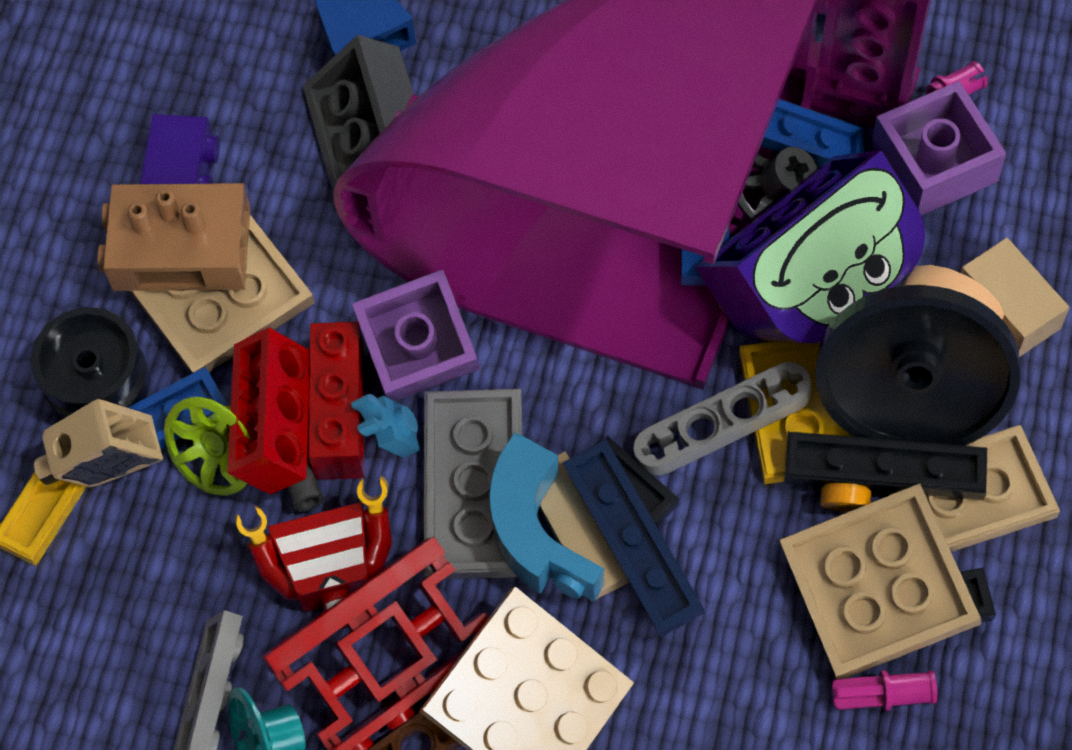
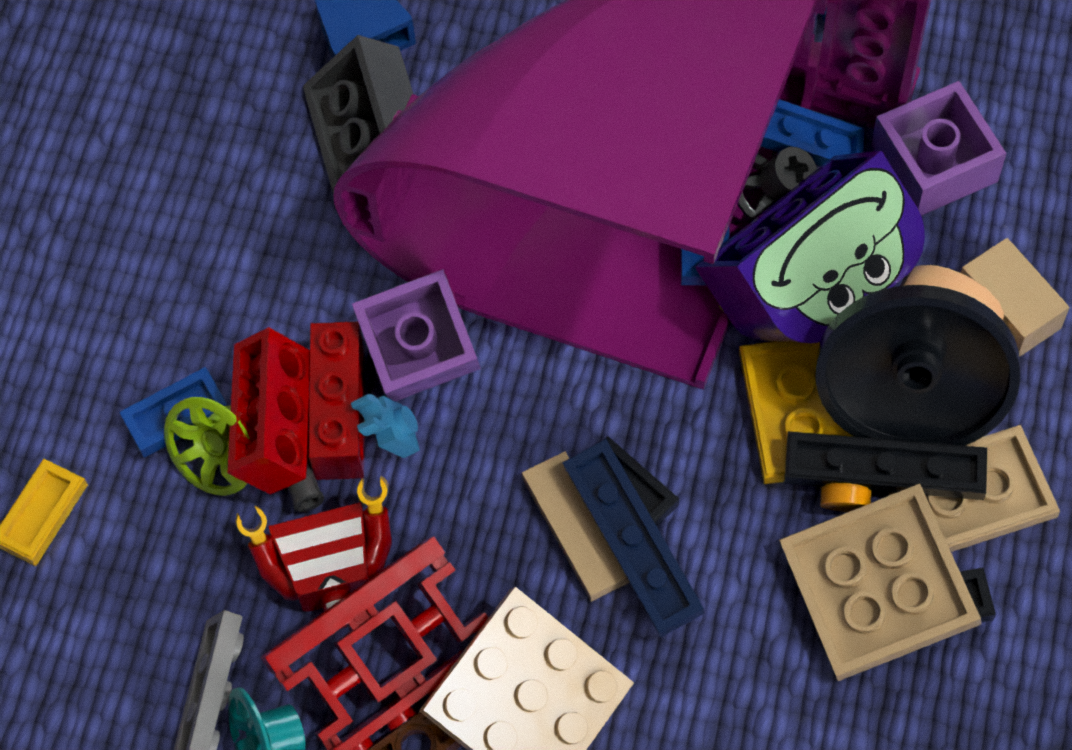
black wheel [30,307,151,420] -> none
tan torso [34,399,163,487] -> none
medium nougat piece [98,183,251,291] -> none
tan plate [130,215,315,374] -> none
dark purple brick [140,114,220,184] -> none
light grey tile [424,389,522,579] -> none
dark azure arch [490,432,604,602] -> none
light grey beam [634,362,813,476] -> none
dark pink axle [831,670,937,712] -> none
dark pink pin [926,61,988,95] -> none

